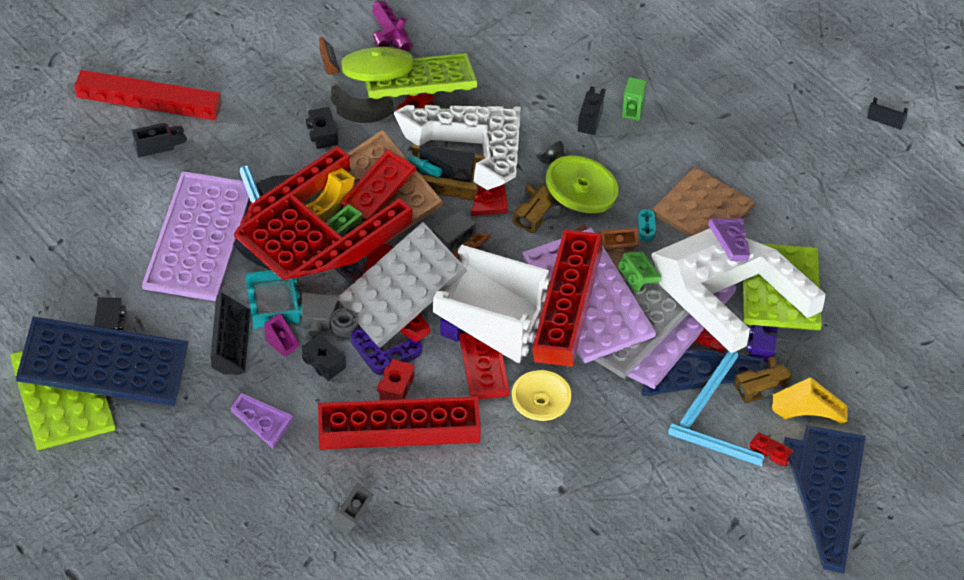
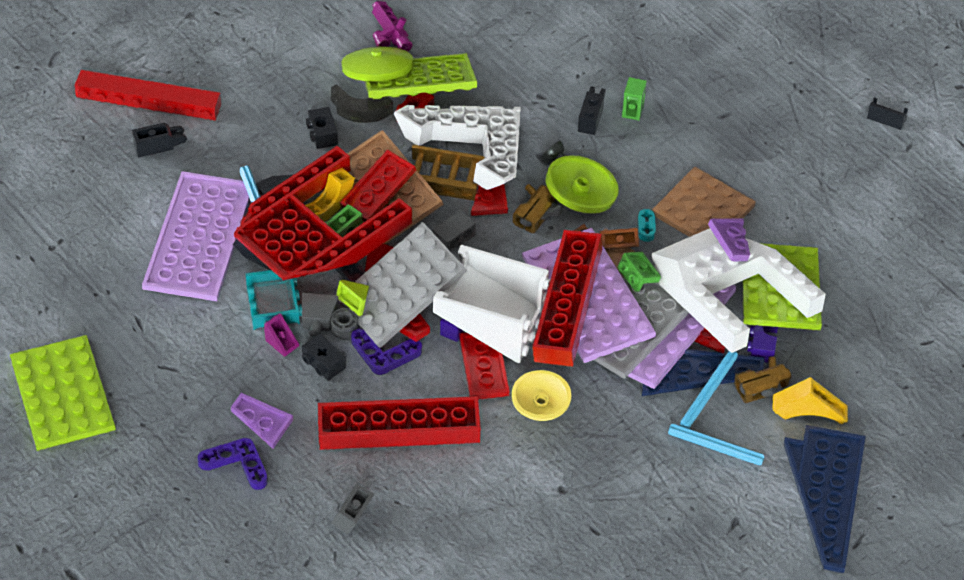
dark blue plate [16,316,188,406] -> none
black brick [94,297,126,331] -> none
black piece [210,292,250,375] -> none
dark orange slope [319,37,340,74] -> none
red brick [377,359,415,400] -> none
teal axle [407,155,442,177] -> none
black slope [420,145,475,182] -> none
dark orange slope [452,233,491,260] -> none
red hinge [749,432,794,466] -> none
none -> dark purple beam [197,438,268,490]
none -> lime slope [336,280,369,316]

